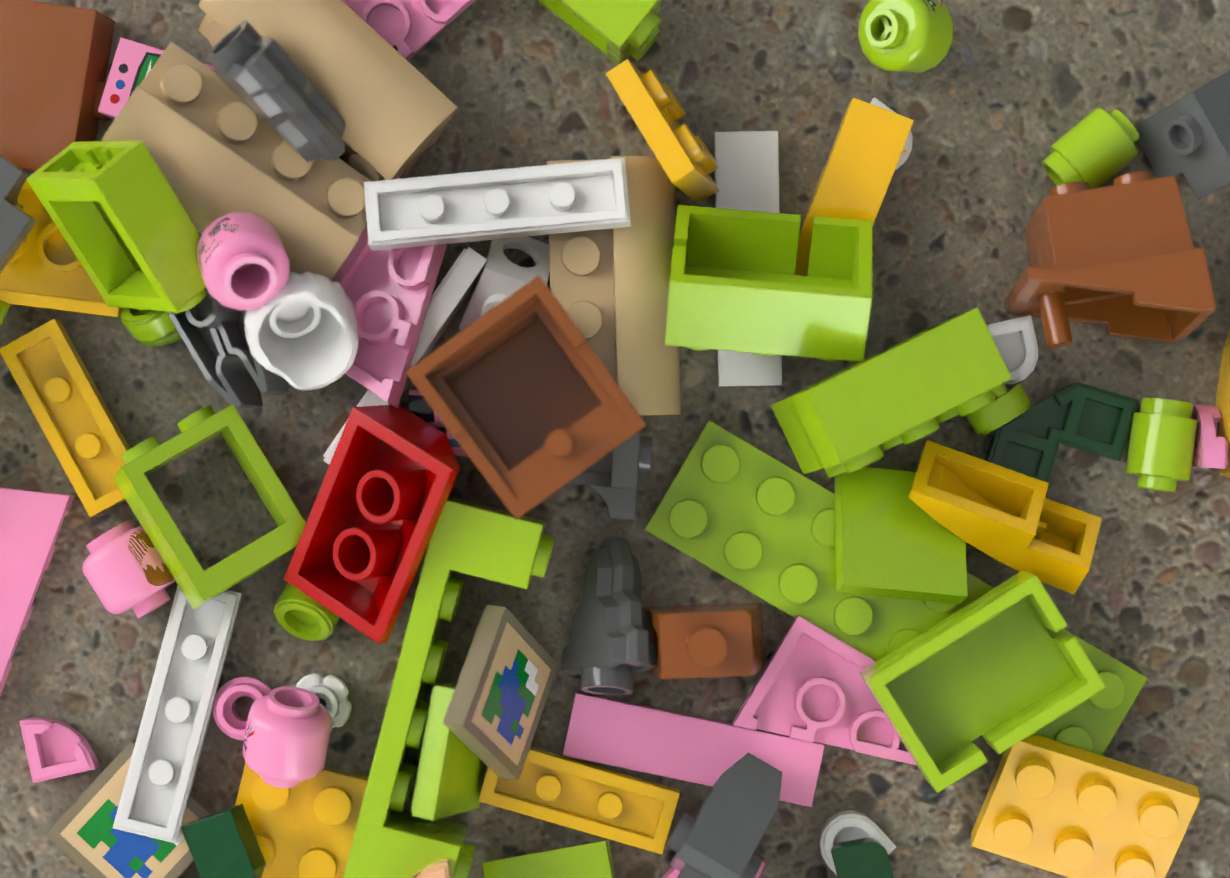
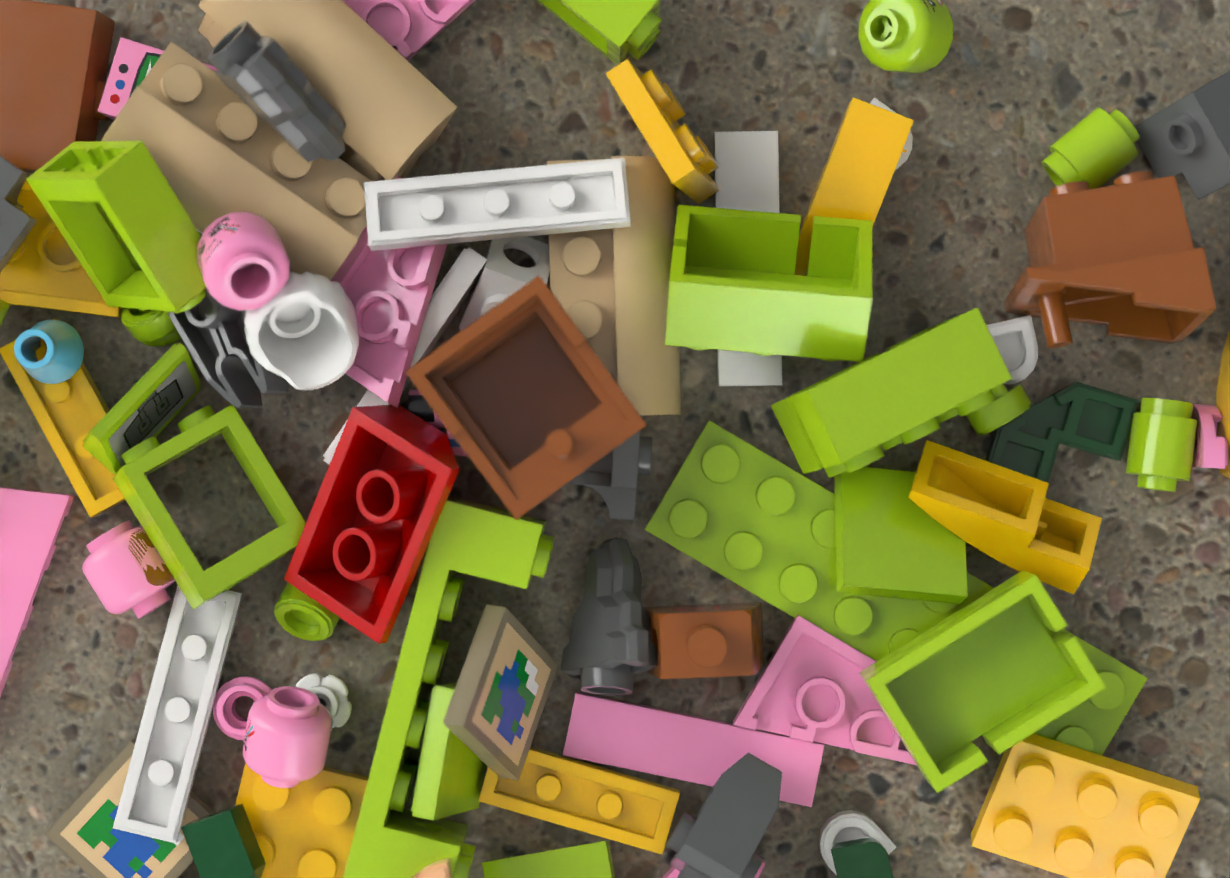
bright pink tile [19,717,100,783] -> none
none -> medium azure cone [14,320,84,384]
none -> slope [83,343,201,475]

